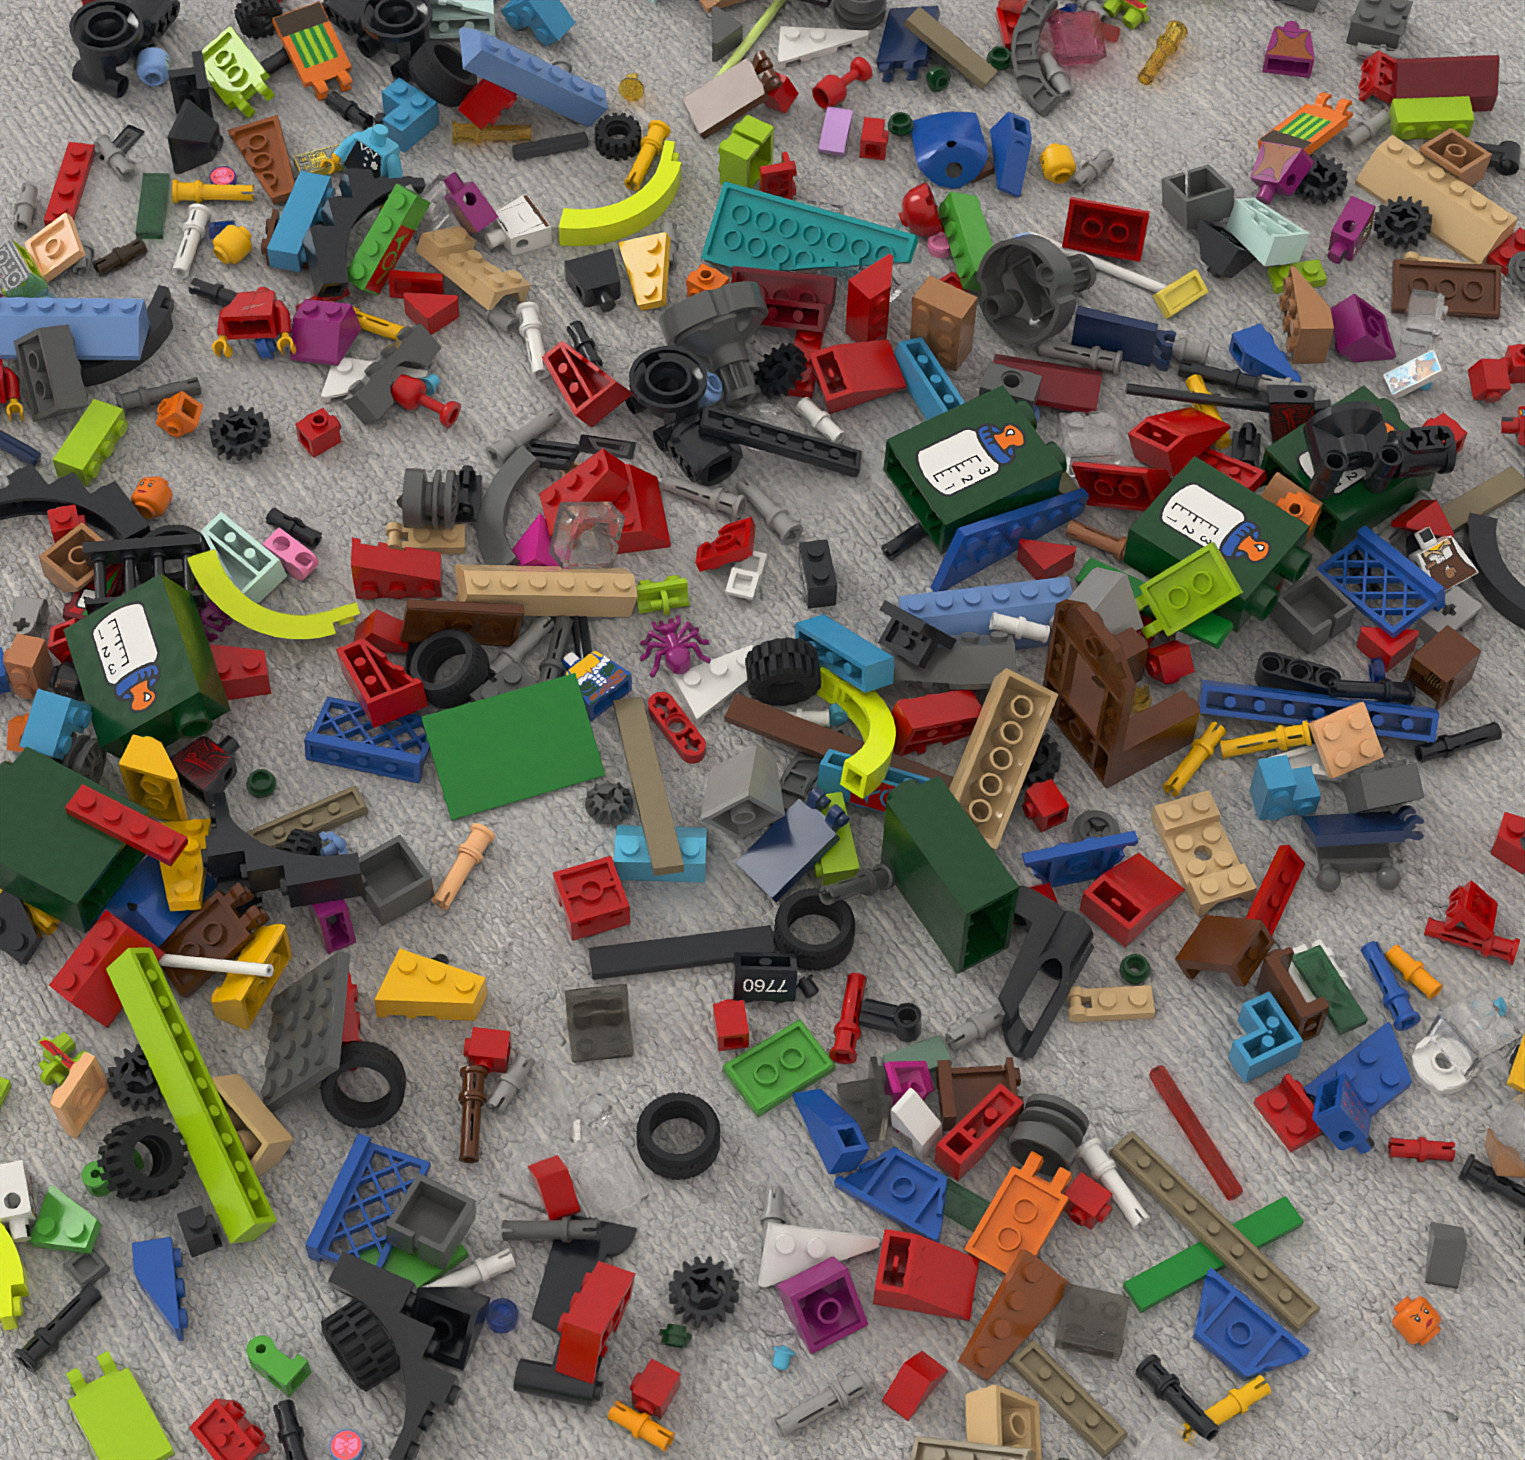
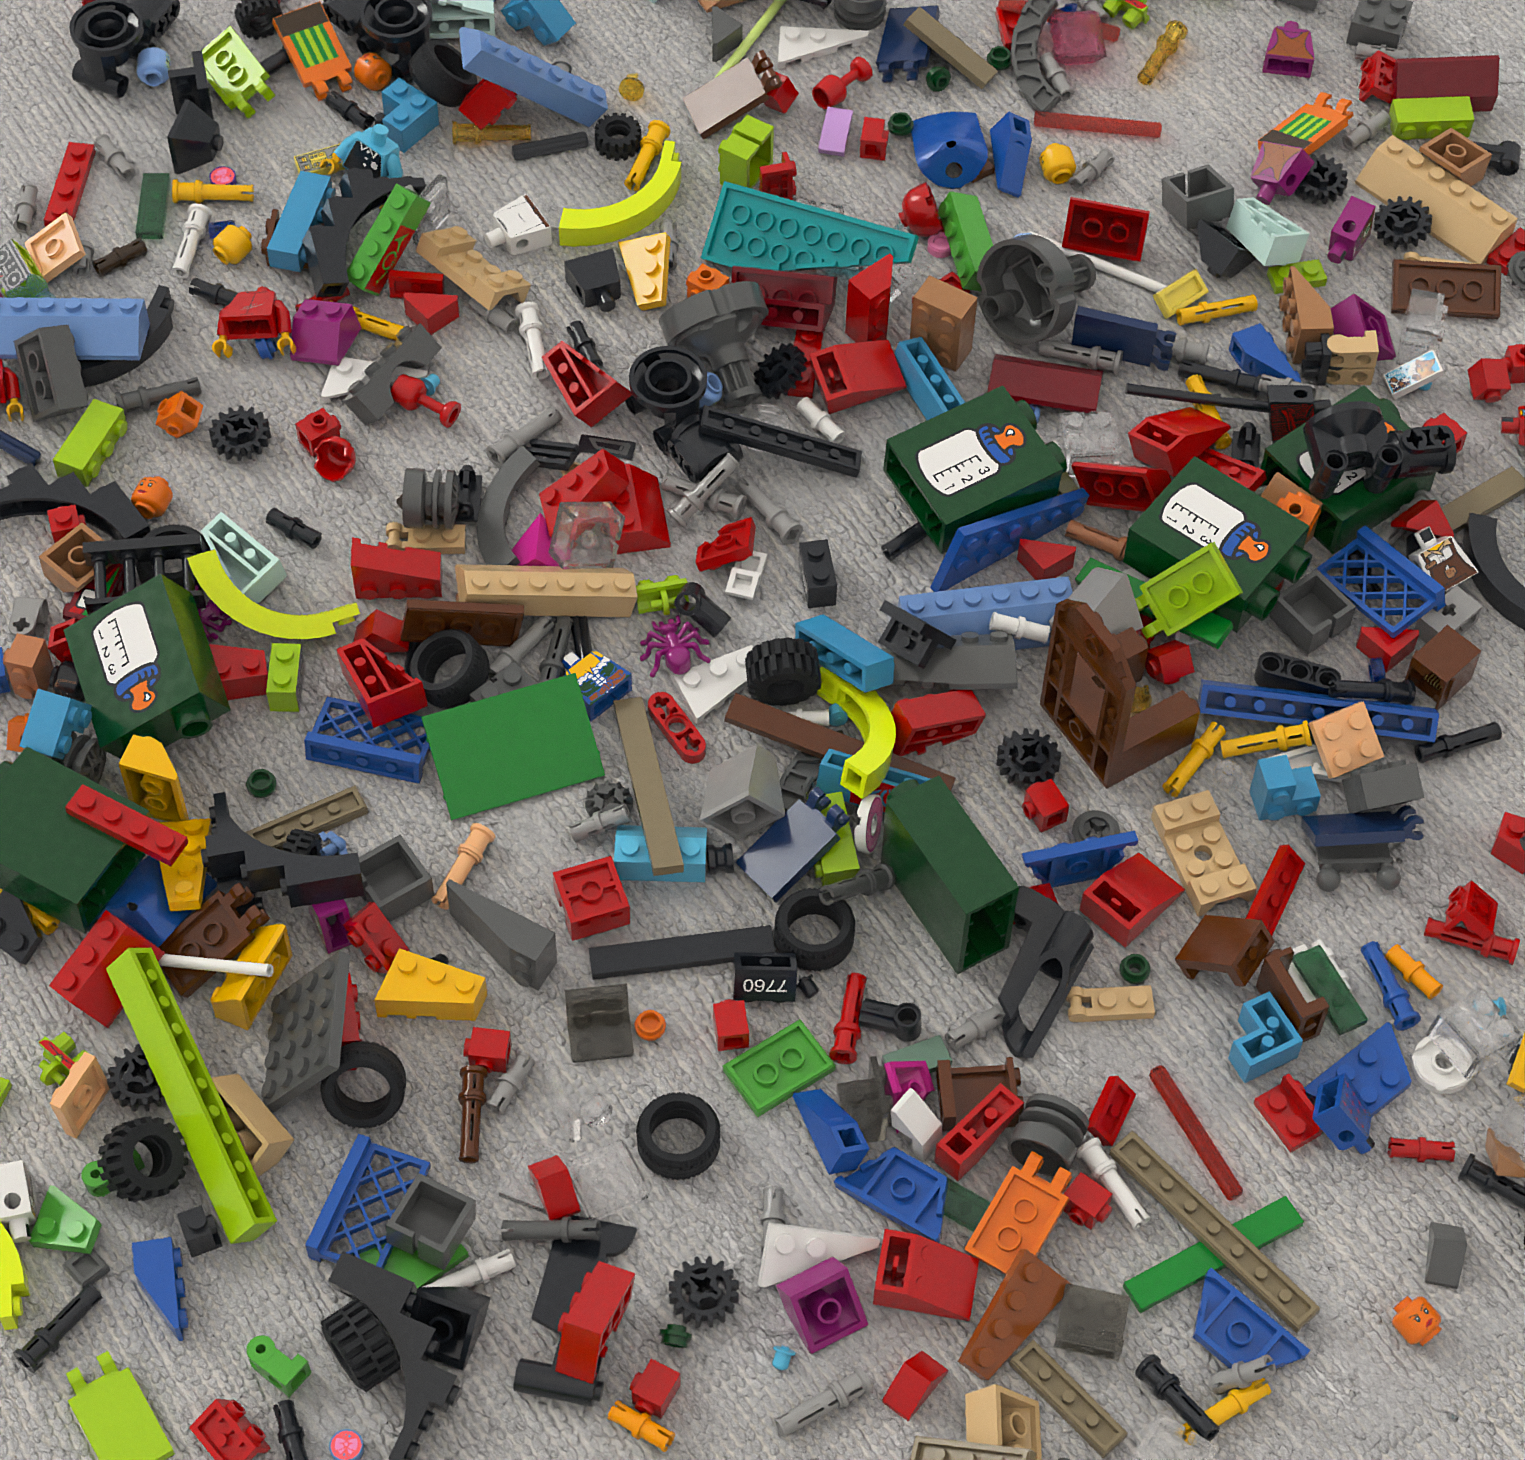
black sticker [99,124,145,161] -> none
black torso [169,735,240,807] -> none
dark orange wing [228,115,295,205] -> none
bright pink leg [262,528,319,581] -> none
magenta torso [443,171,499,233] -> none
clear blue tile [485,1298,519,1333] -> none
tan slope [949,668,1058,851] -> none
dark grey brick [979,362,1042,410] -> none
none -> lime brick [266,643,305,712]
none -> red hair [314,436,356,482]
none -> red bracket [343,902,409,974]
none -> orange head [354,52,392,91]
none -> dark grey slope [446,879,557,991]
none -> light grey pin [569,803,632,843]
none -> orange plate [635,1010,666,1041]
none -> light grey pin [666,453,741,528]
none -> black piece [675,582,731,637]
none -> black wheel [707,843,734,875]
none -> white tile [854,794,883,854]
none -> clear red axle [1033,111,1162,138]
none -> red plate [1088,1076,1136,1146]
none -> yellow pin [1176,294,1258,326]
none -> light grey pin [1208,1354,1276,1395]
none -> tan hips [1301,330,1379,386]

